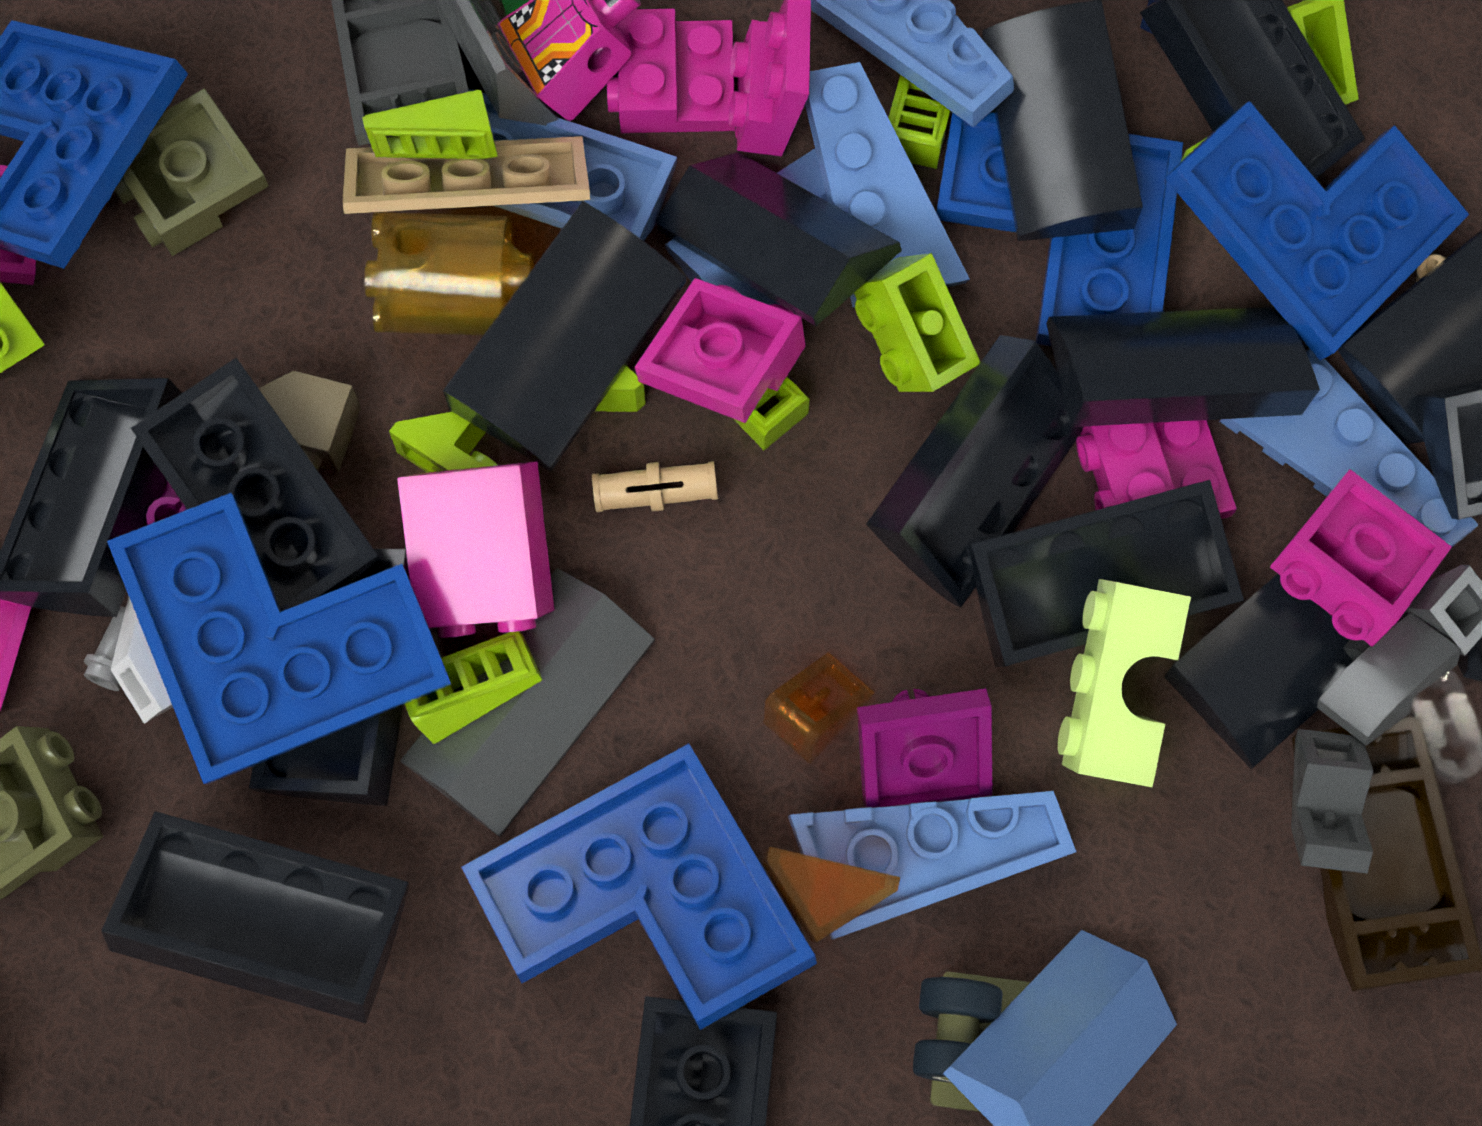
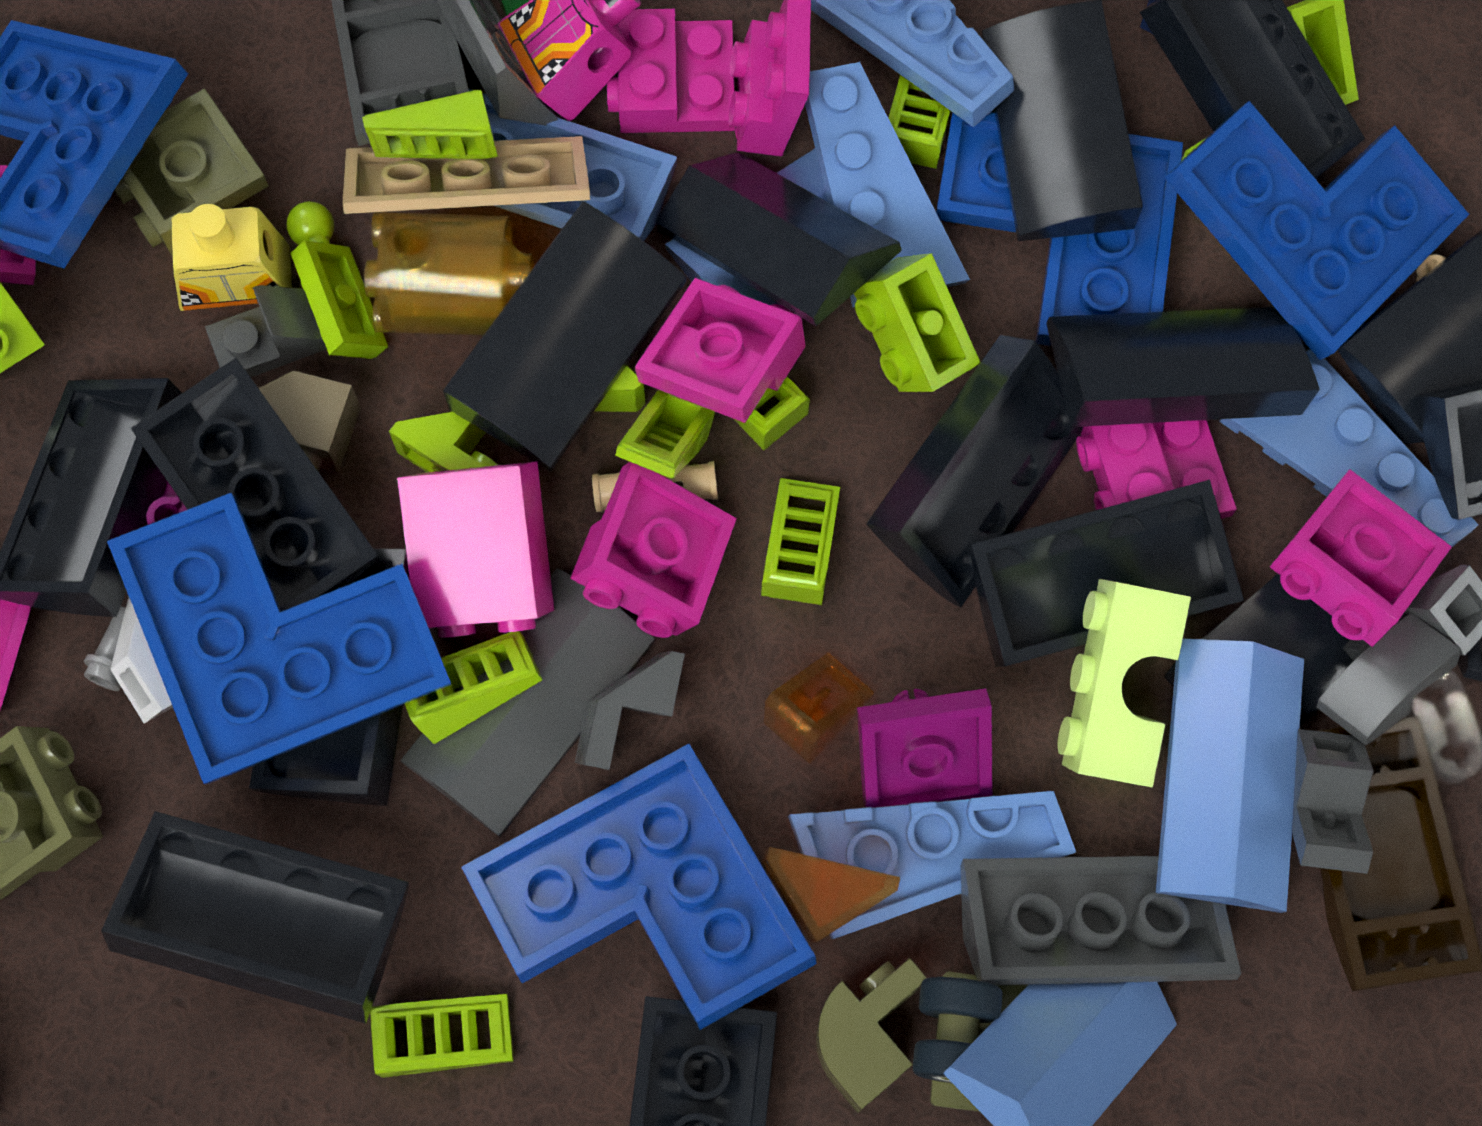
none -> light yellow torso [172,204,292,311]
none -> dark grey slope [205,285,327,377]
none -> lime plate [286,201,388,359]
none -> lime slope [370,994,514,1078]
none -> dark pink plate [570,462,737,638]
none -> dark grey slope [575,651,685,770]
none -> lime slope [615,390,715,479]
none -> lime slope [761,478,840,605]
none -> olive brick [816,959,926,1114]
none -> dark grey slope [960,856,1241,985]
none -> medium blue slope [1156,639,1304,913]

